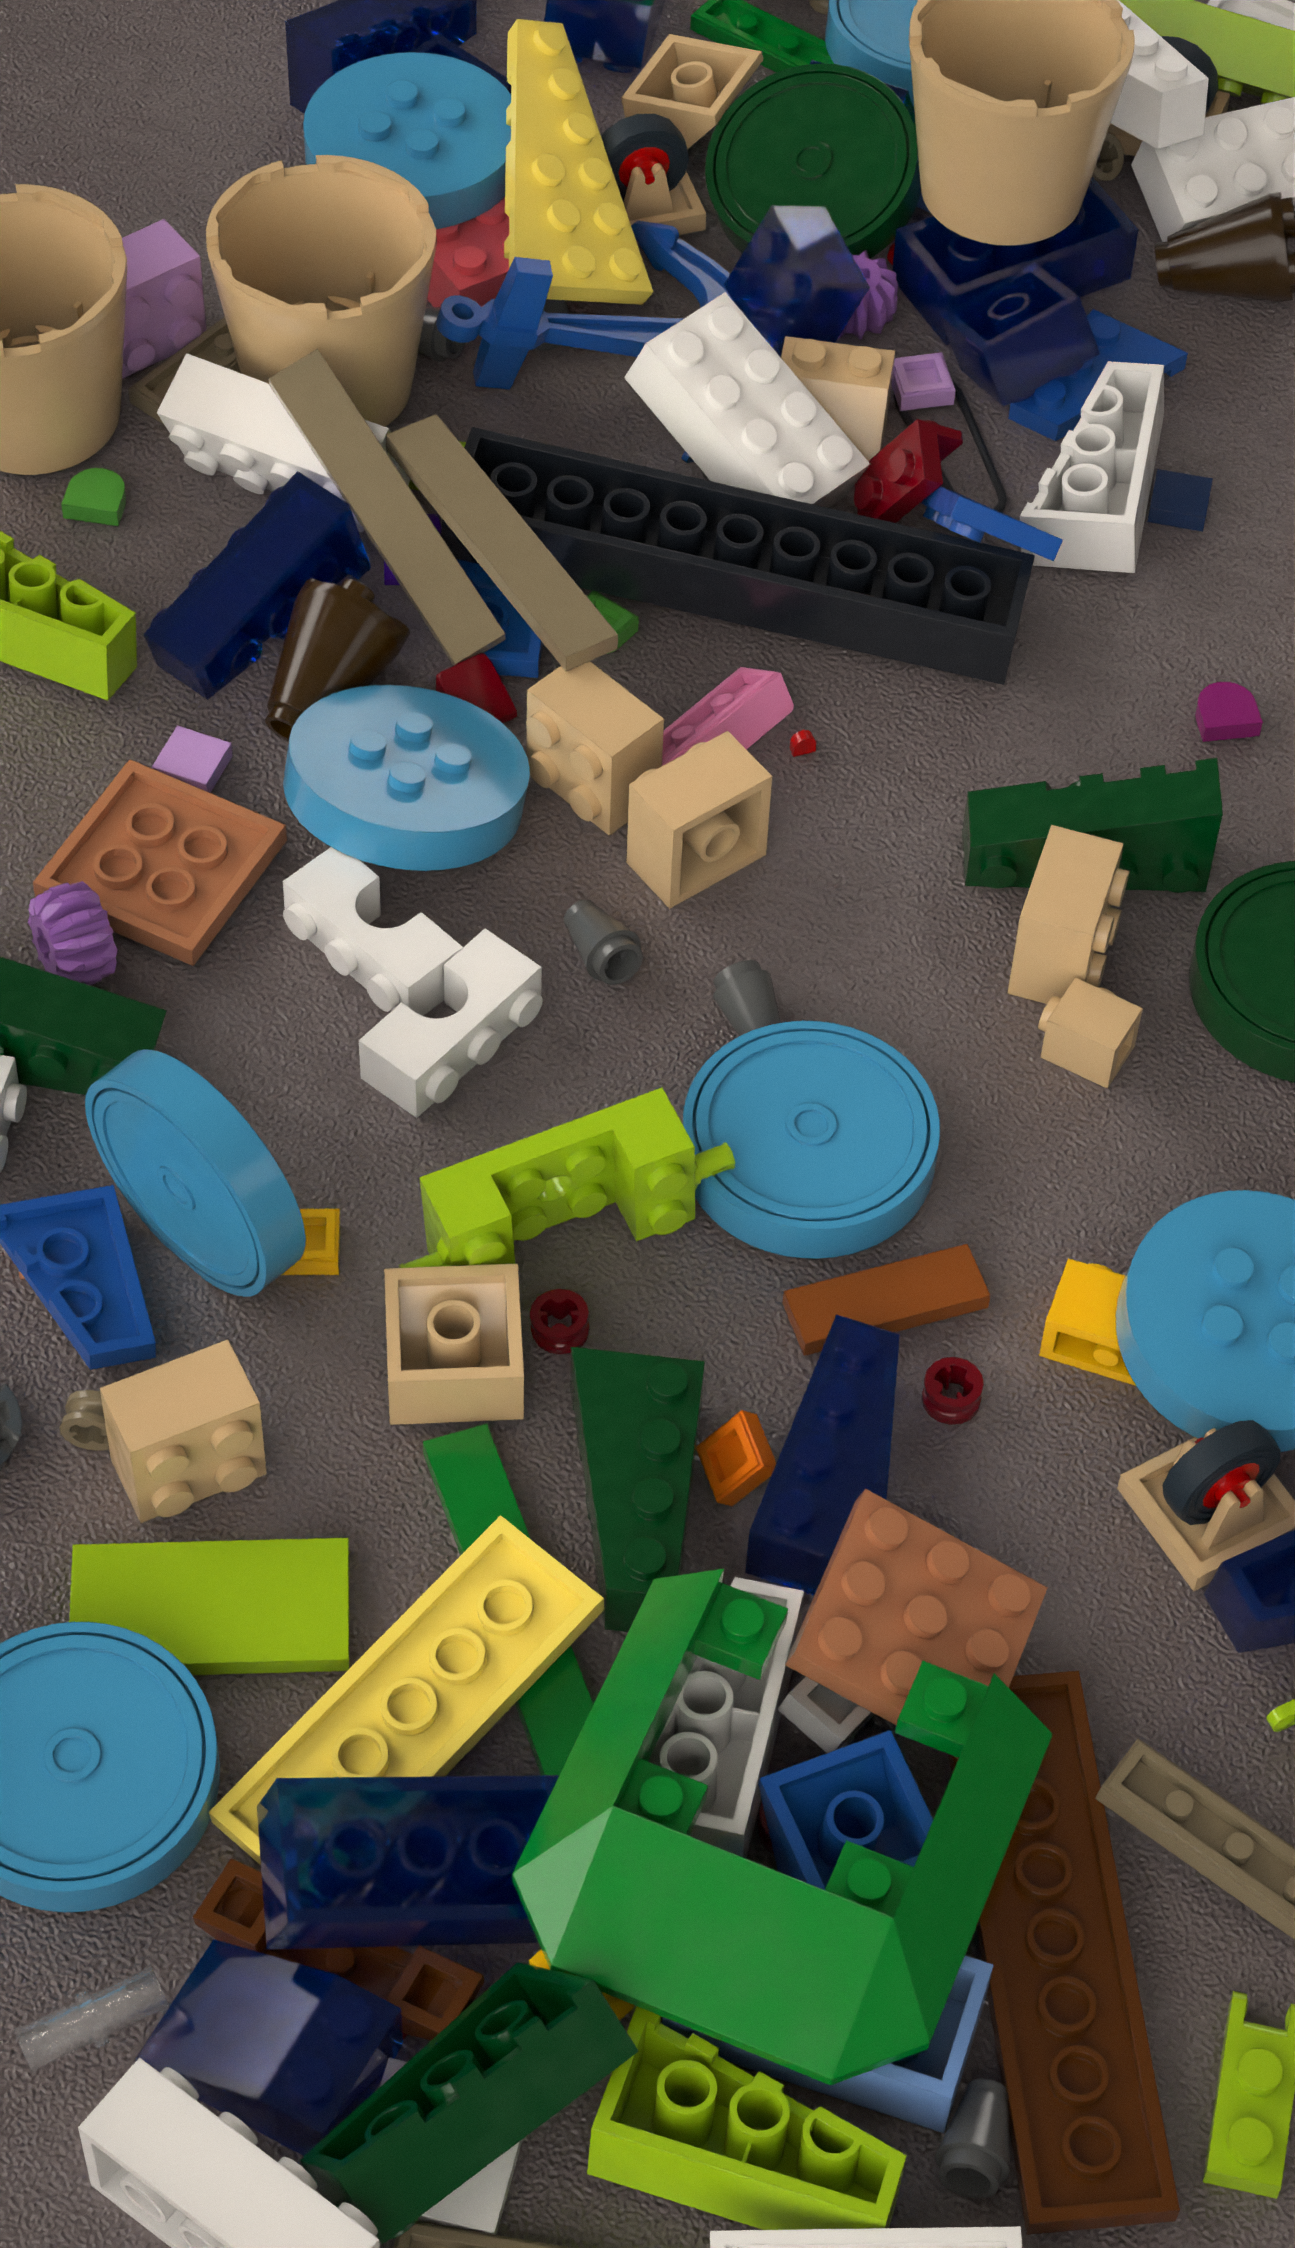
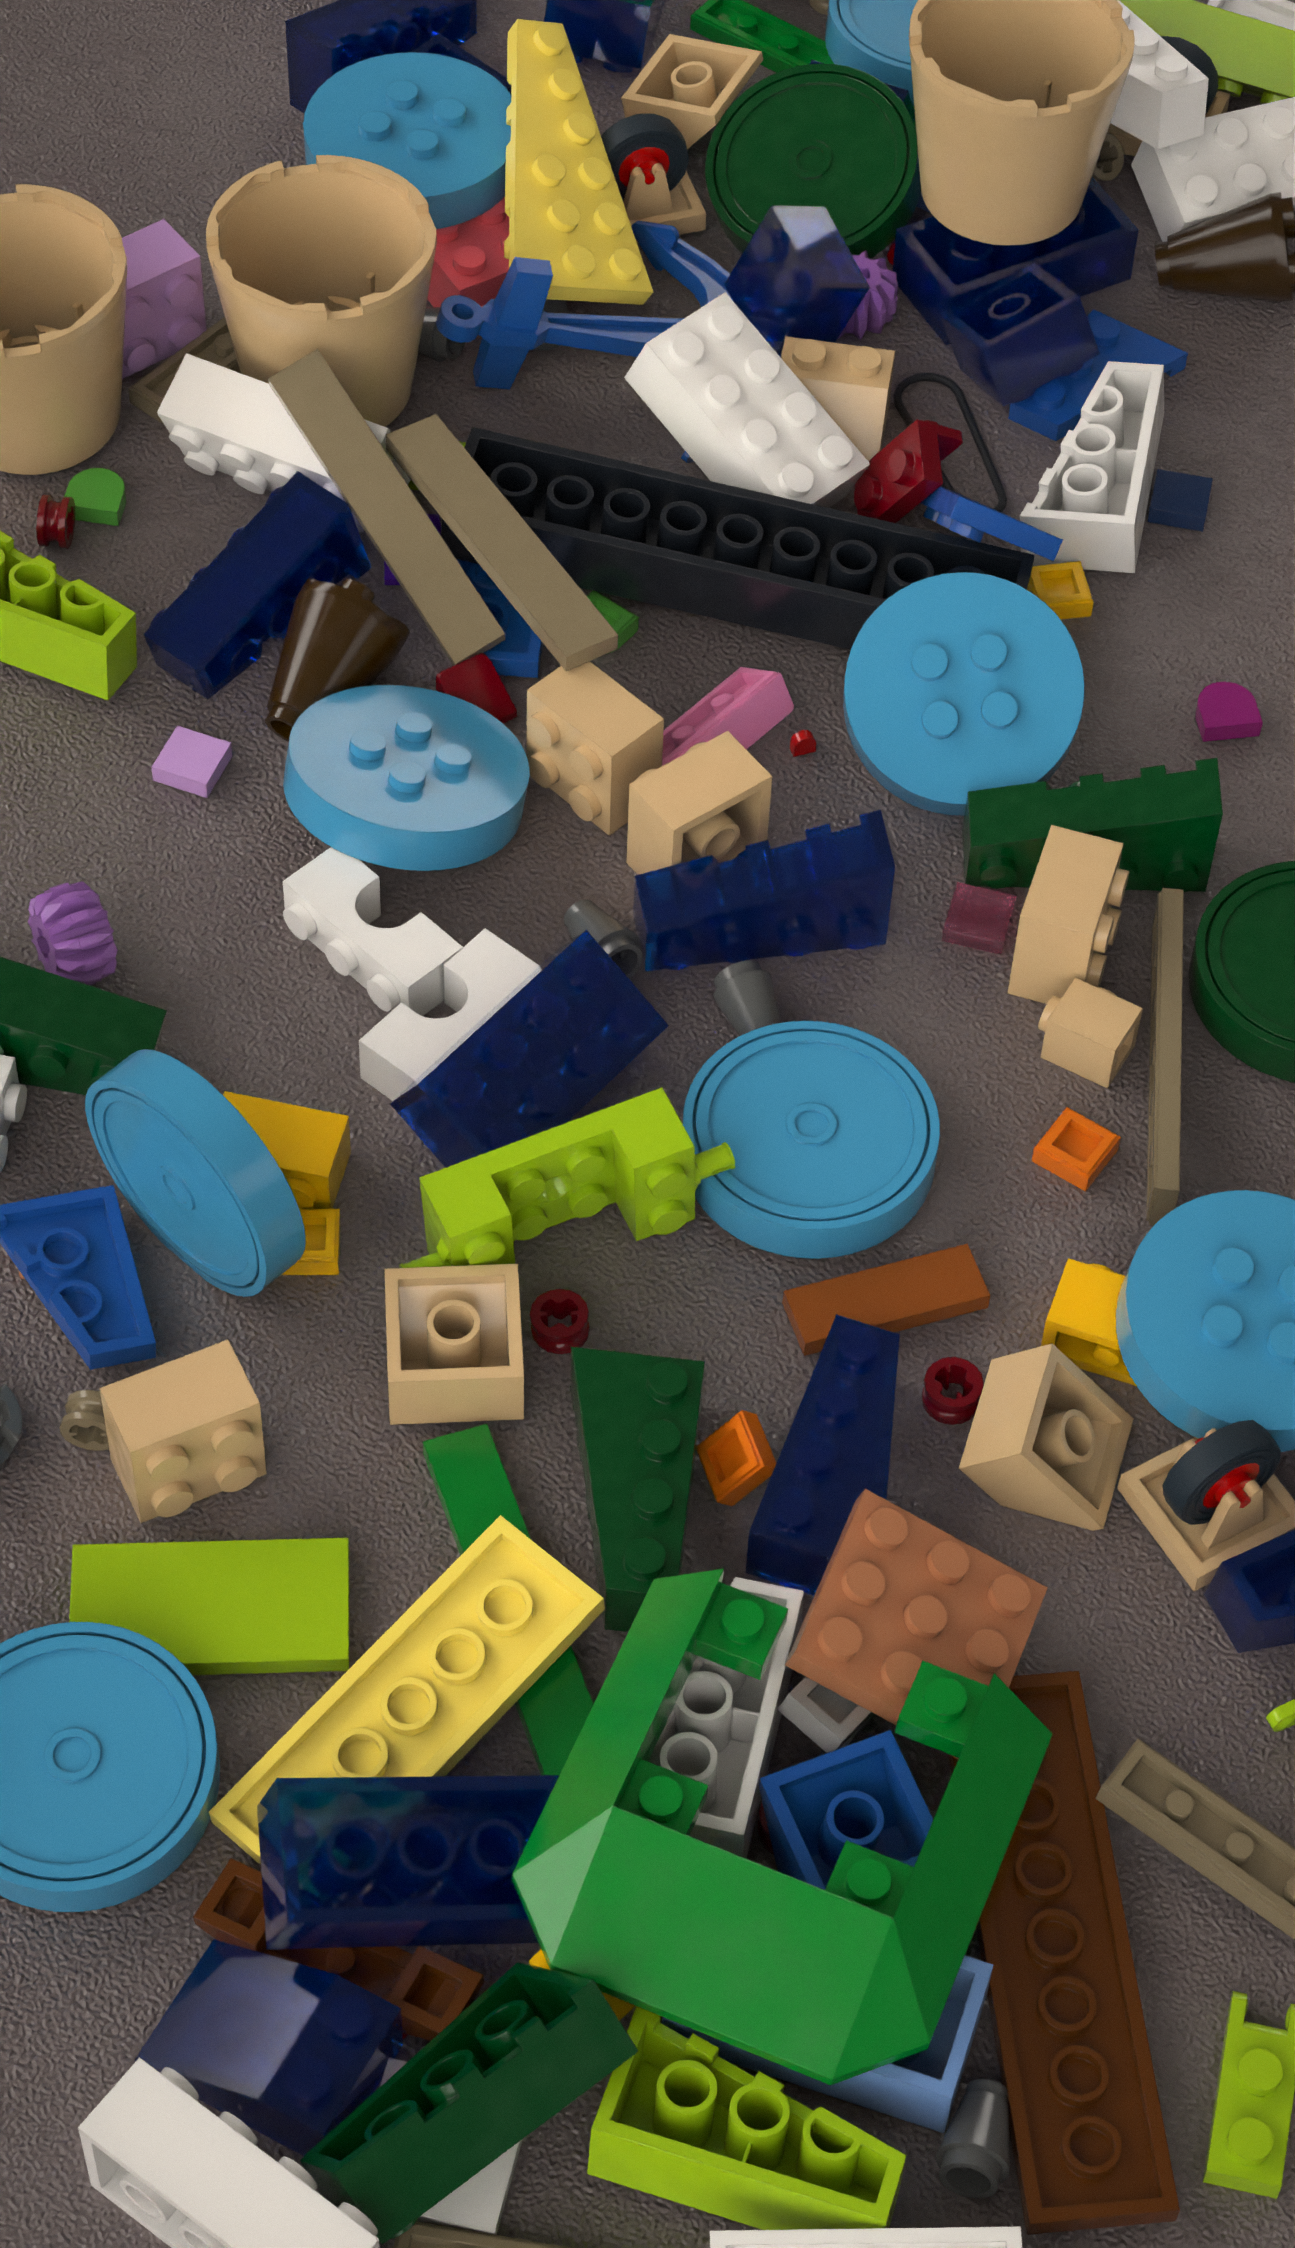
clear pin [13,1965,169,2073] -> none
nougat plate [33,759,287,966] -> none
lavender tile [892,352,956,411] -> none
none -> dark red bush [36,494,75,549]
none -> yellow brick [223,1091,351,1209]
none -> clear blue brick [389,930,669,1168]
none -> clear blue wedge [633,809,895,971]
none -> dark azure brick [843,572,1084,816]
none -> clear pink tile [942,882,1016,955]
none -> tan slope [959,1343,1134,1531]
none -> yellow tile [1027,561,1094,620]
none -> orange tile [1032,1107,1121,1192]
none -> dark tan tile [1146,888,1184,1226]

